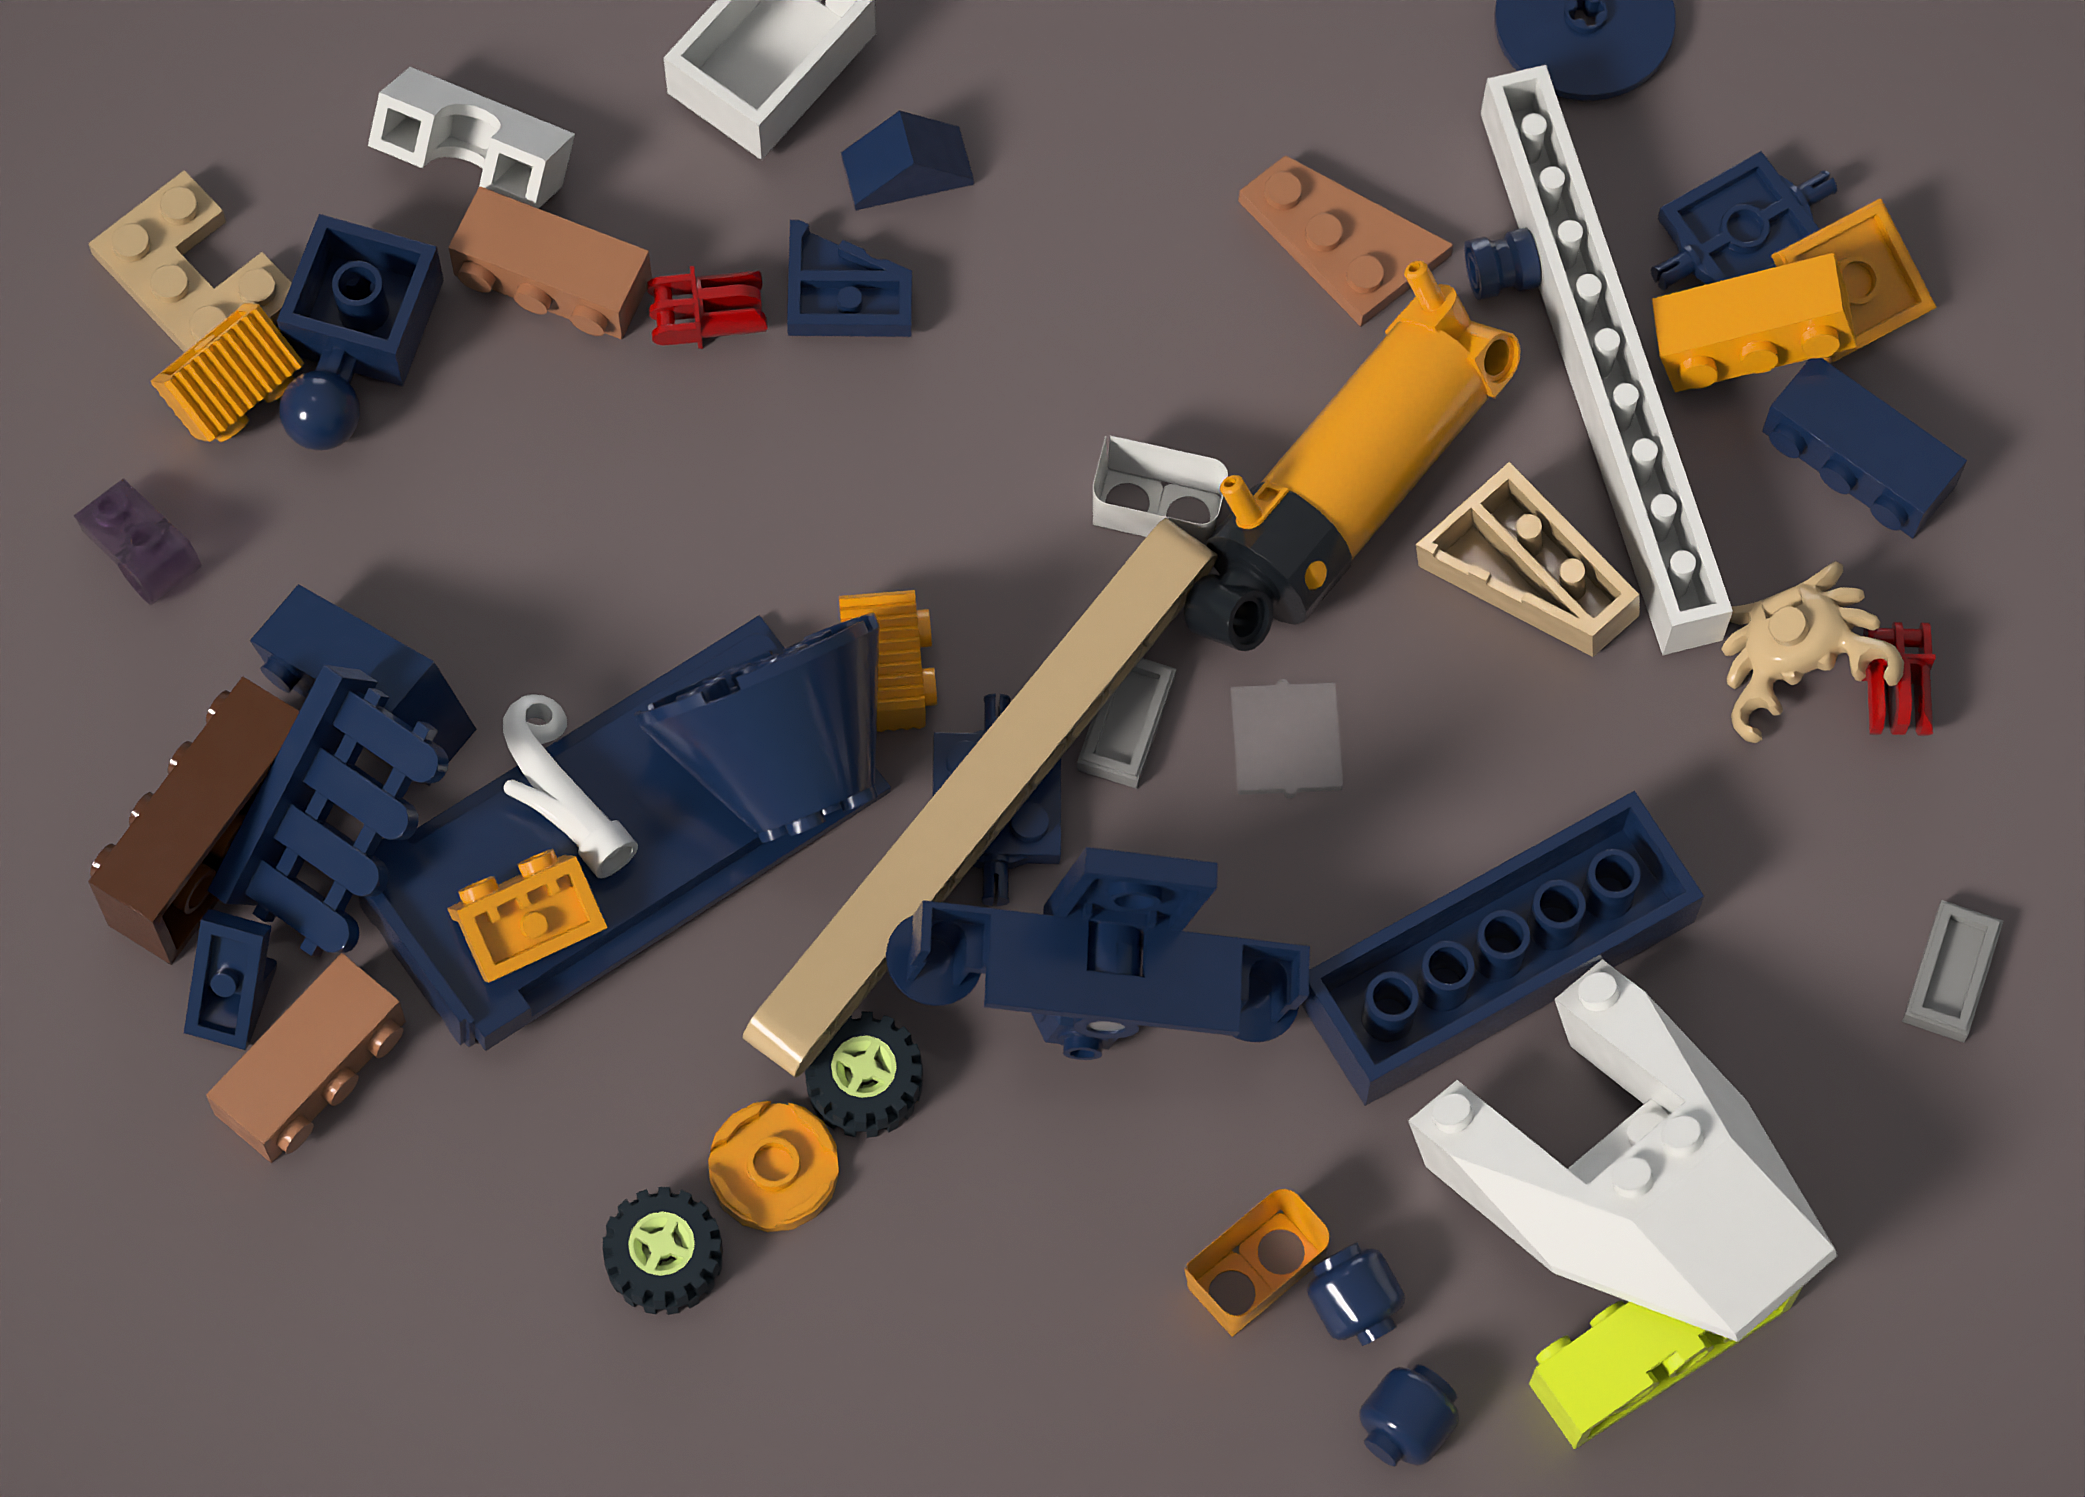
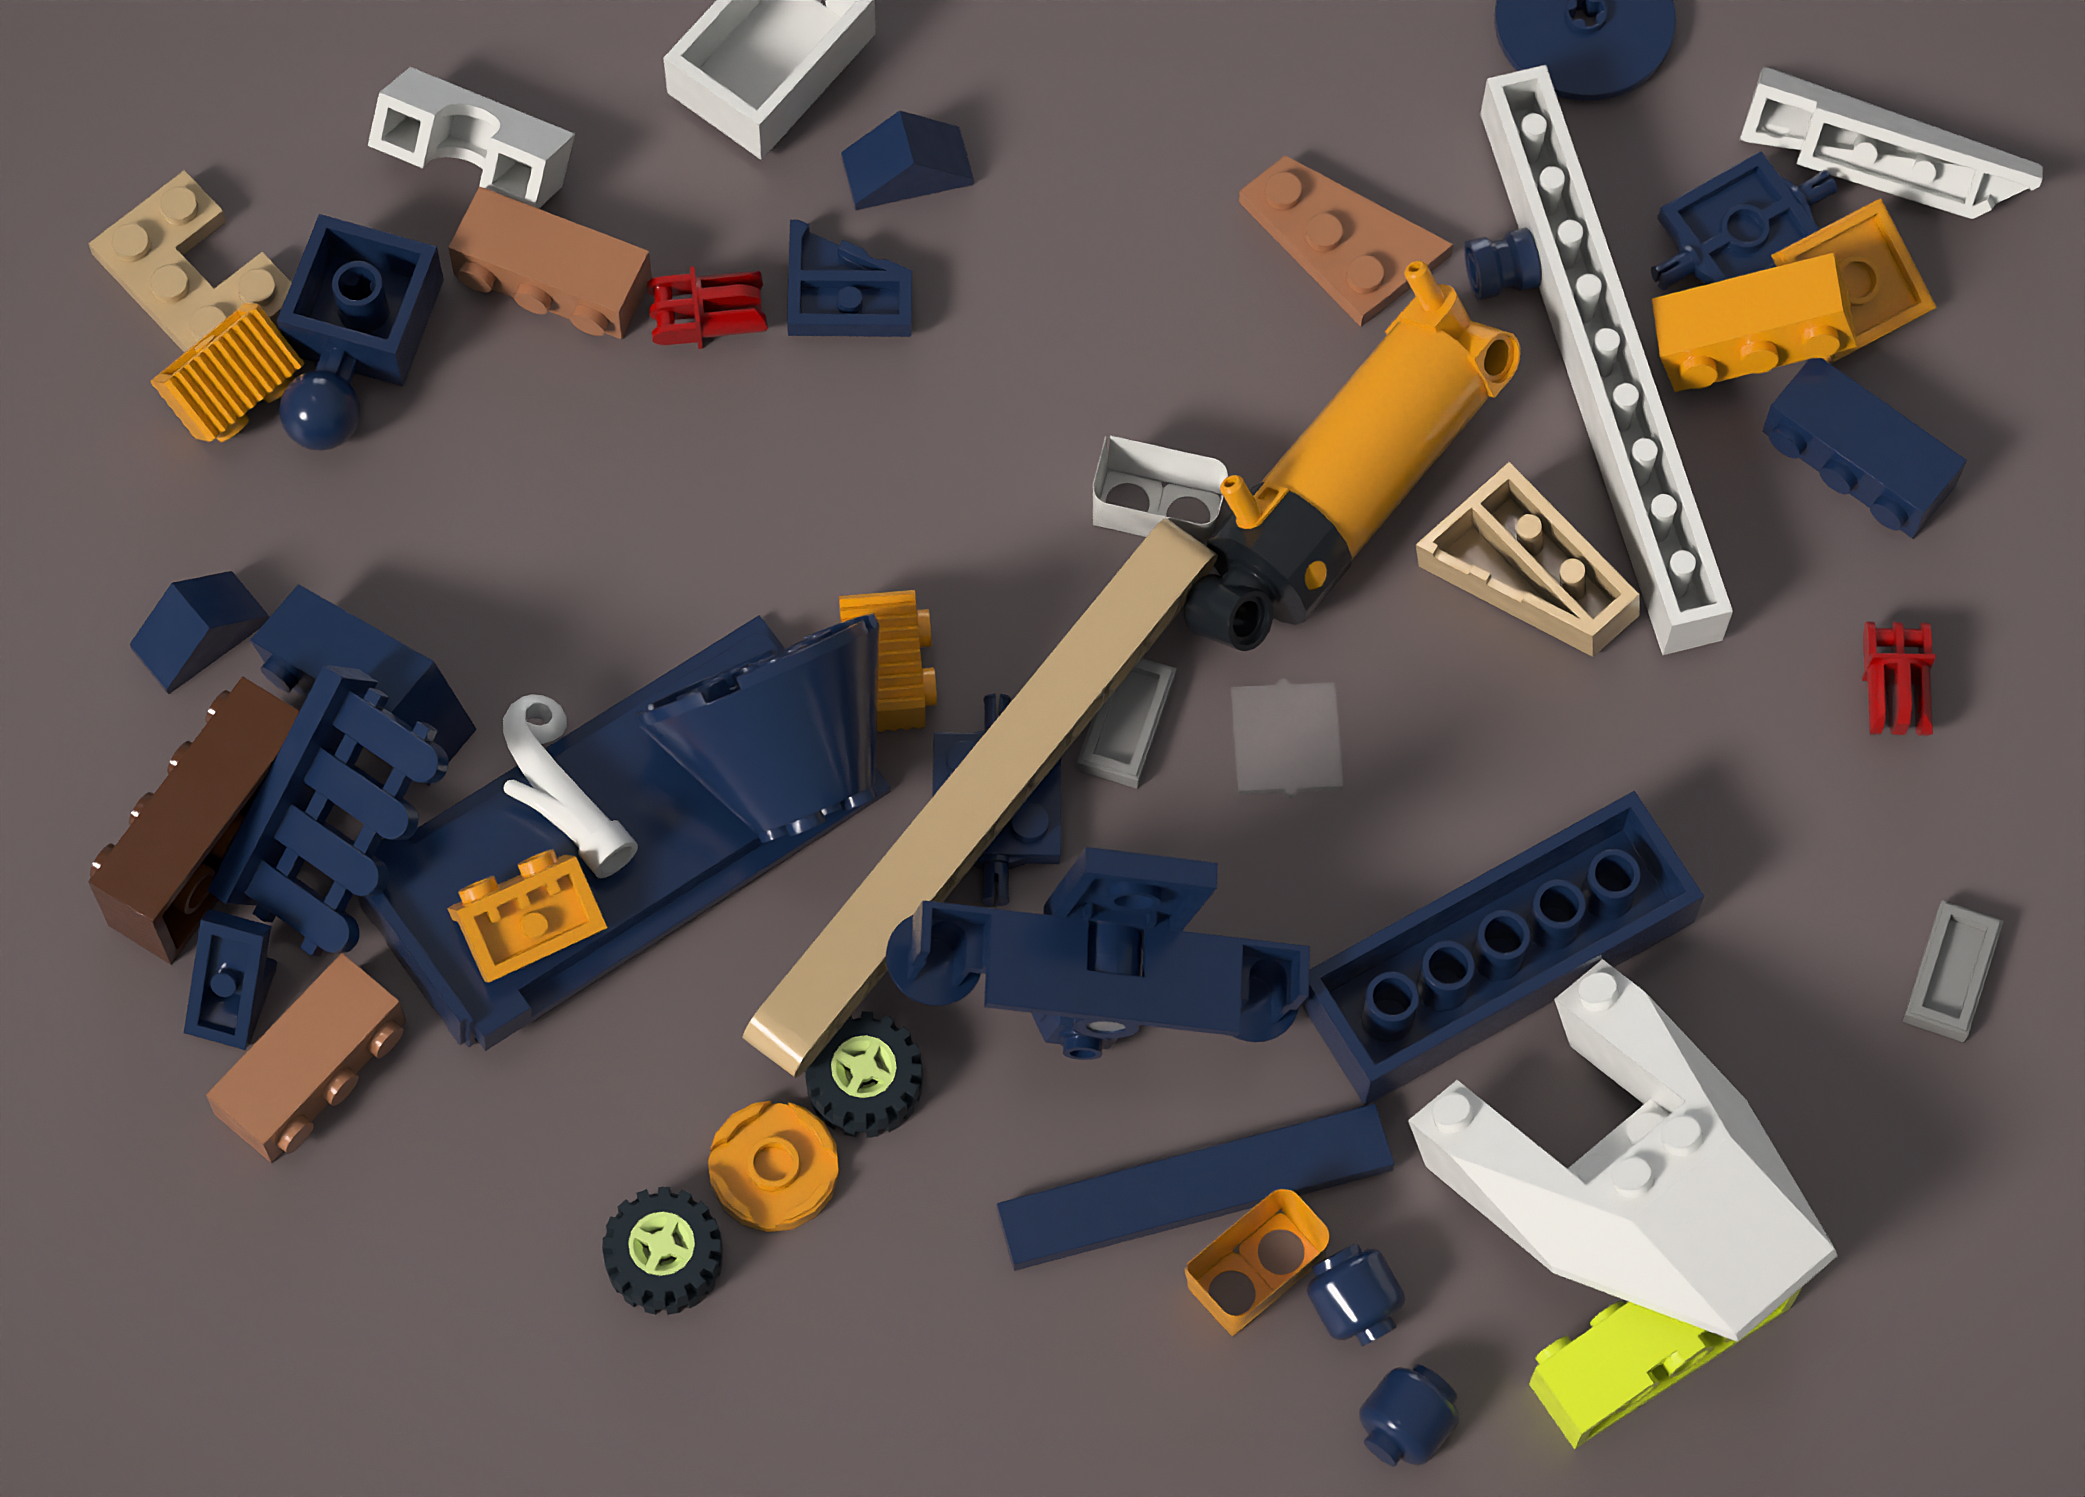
clear purple plate [74,478,202,605] -> none
tan animal [1722,561,1904,743] -> none
none -> dark blue slope [129,571,270,694]
none -> dark blue tile [997,1104,1394,1271]
none -> white wedge [1740,67,2043,219]

